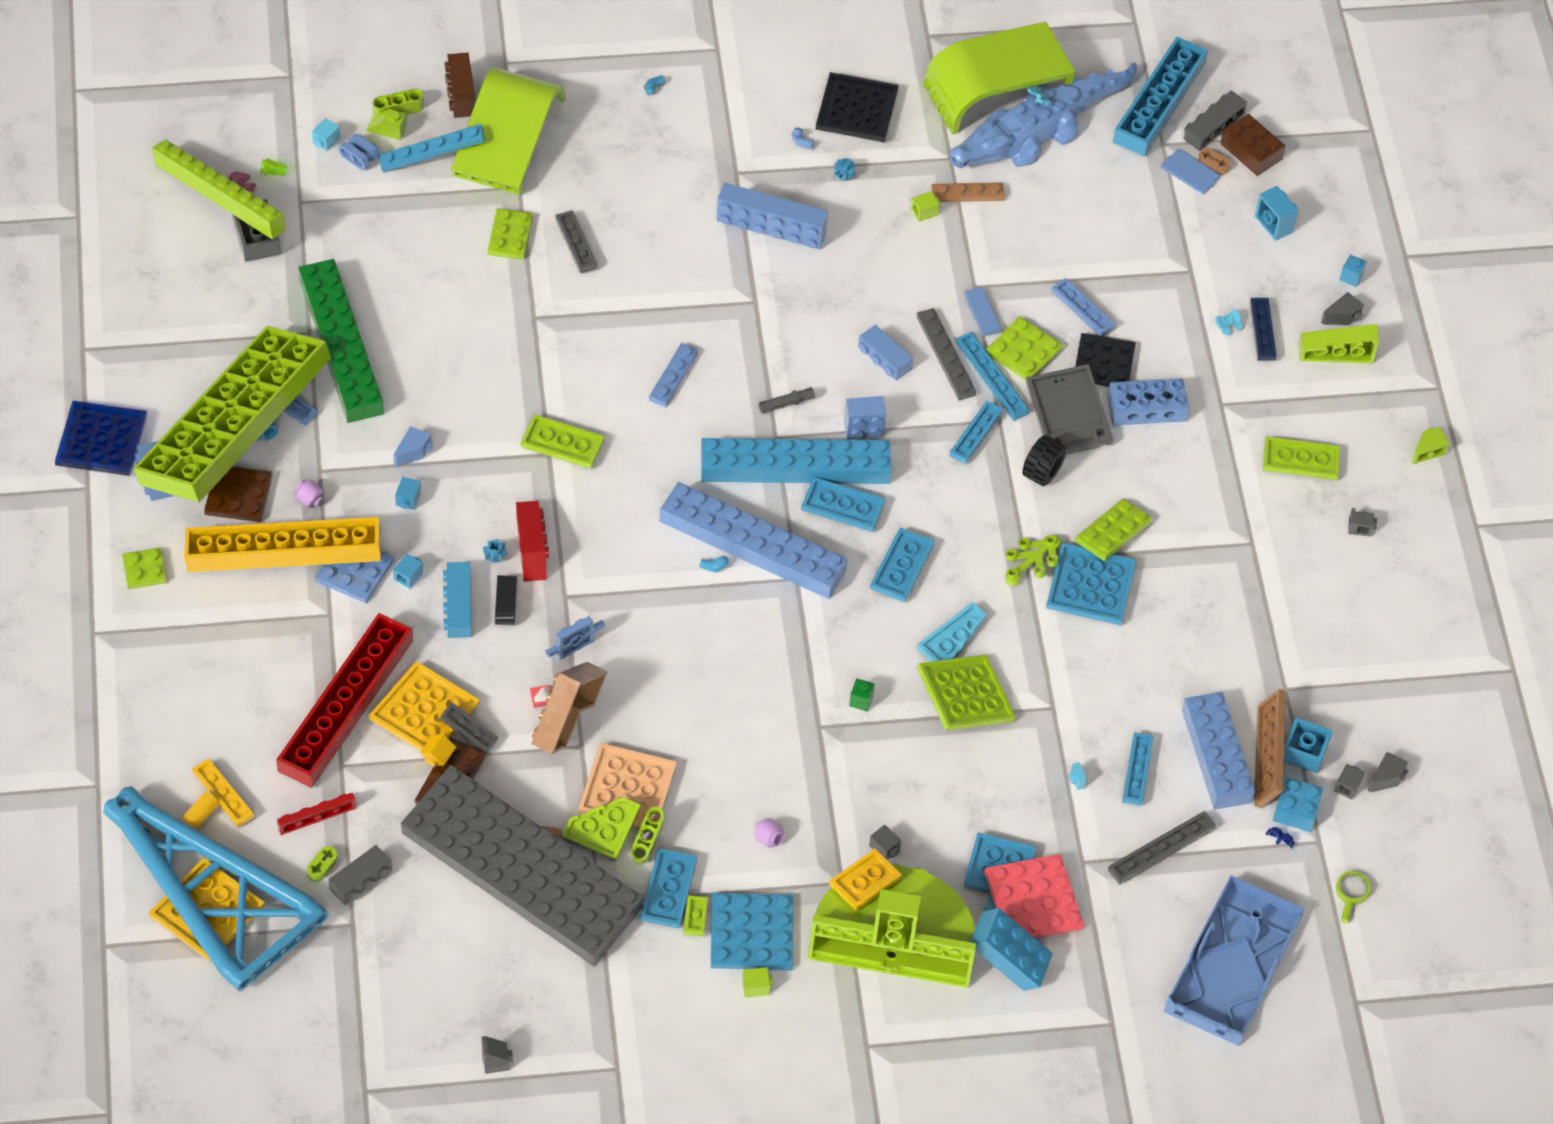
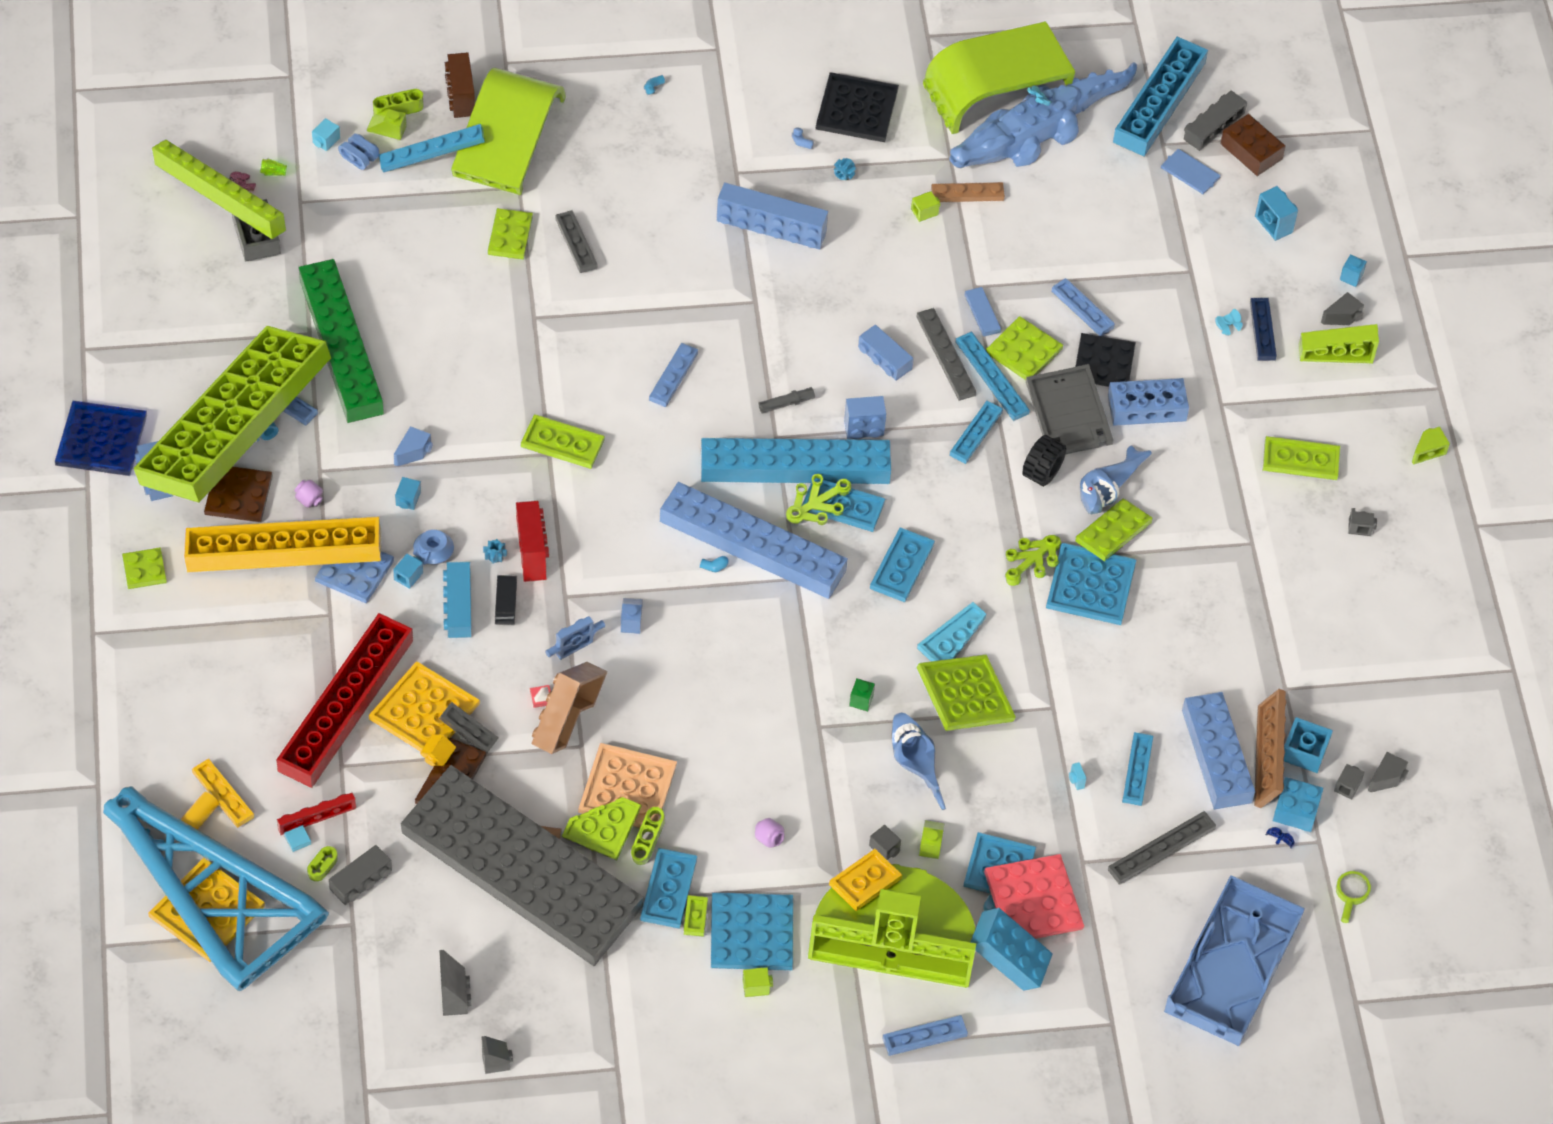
medium nougat beam [1198,148,1230,175] -> none
none -> medium azure tile [284,825,311,852]
none -> medium blue piece [413,530,454,565]
none -> dark grey slope [439,950,471,1016]
none -> medium blue slope [621,598,643,634]
none -> lime plant [786,474,851,525]
none -> medium blue plate [882,1015,968,1056]
none -> medium blue piece [892,712,946,810]
none -> lime slope [919,820,945,859]
none -> medium blue piece [1080,445,1152,515]

